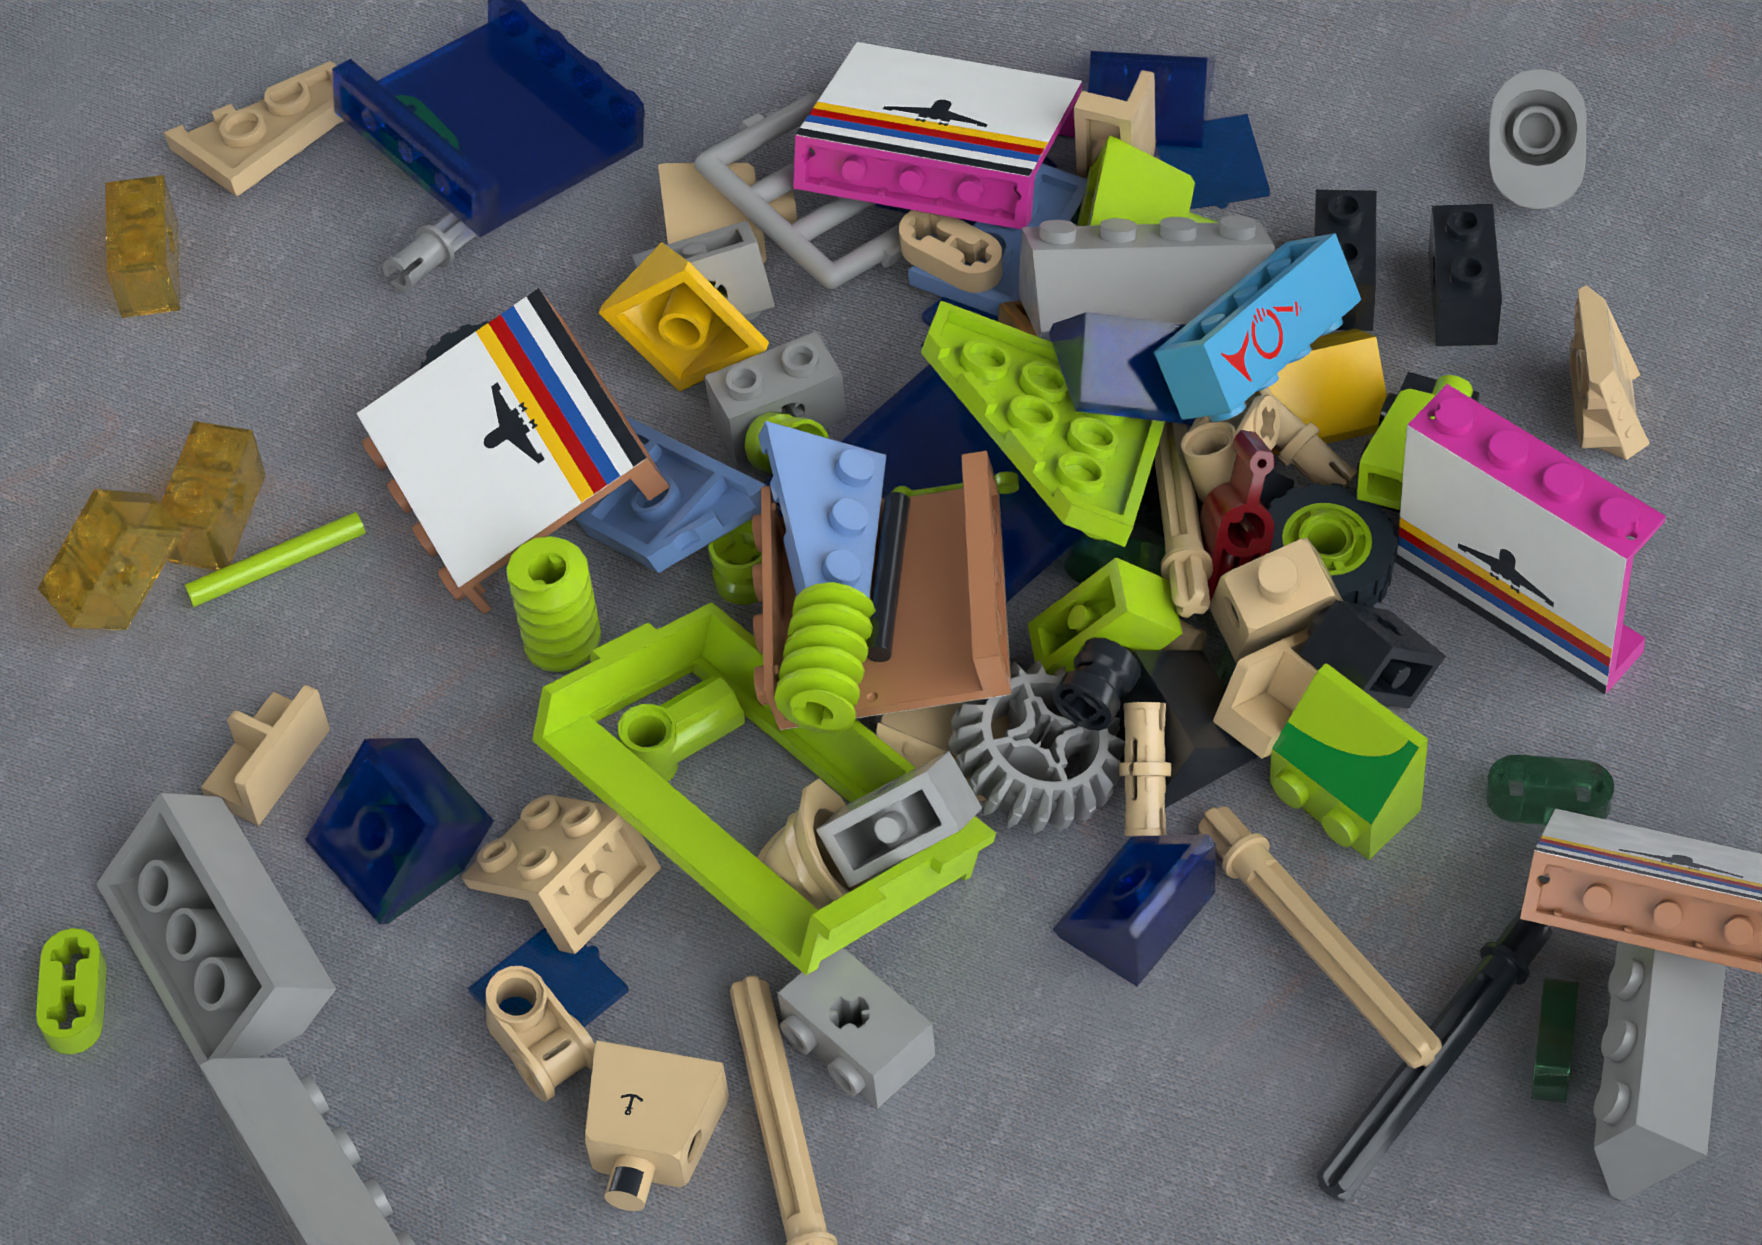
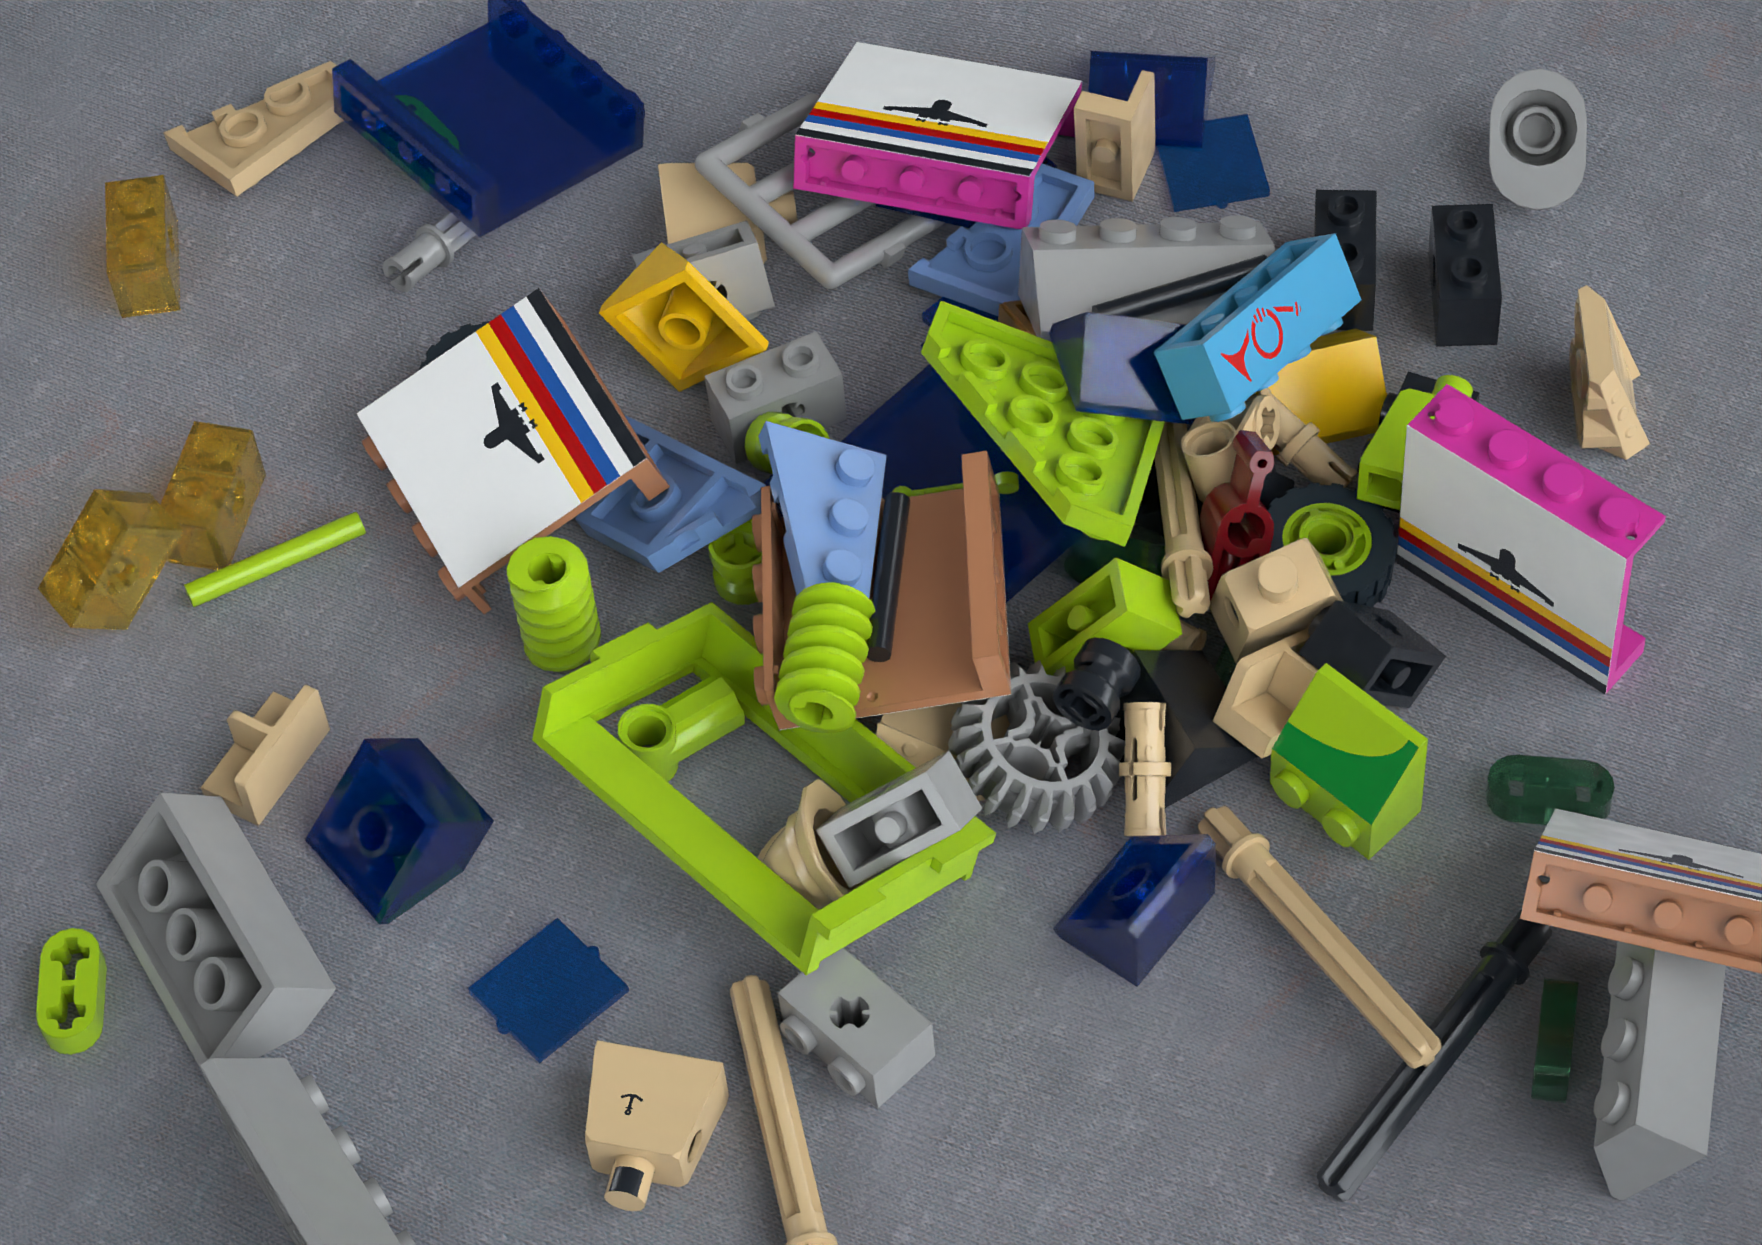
tan bracket [462,795,661,954] -> none
tan piece [486,966,596,1103] -> none
tan beam [899,210,1003,293] -> none
lime torso [1077,135,1219,226] -> none
none -> black bar [1092,255,1267,330]

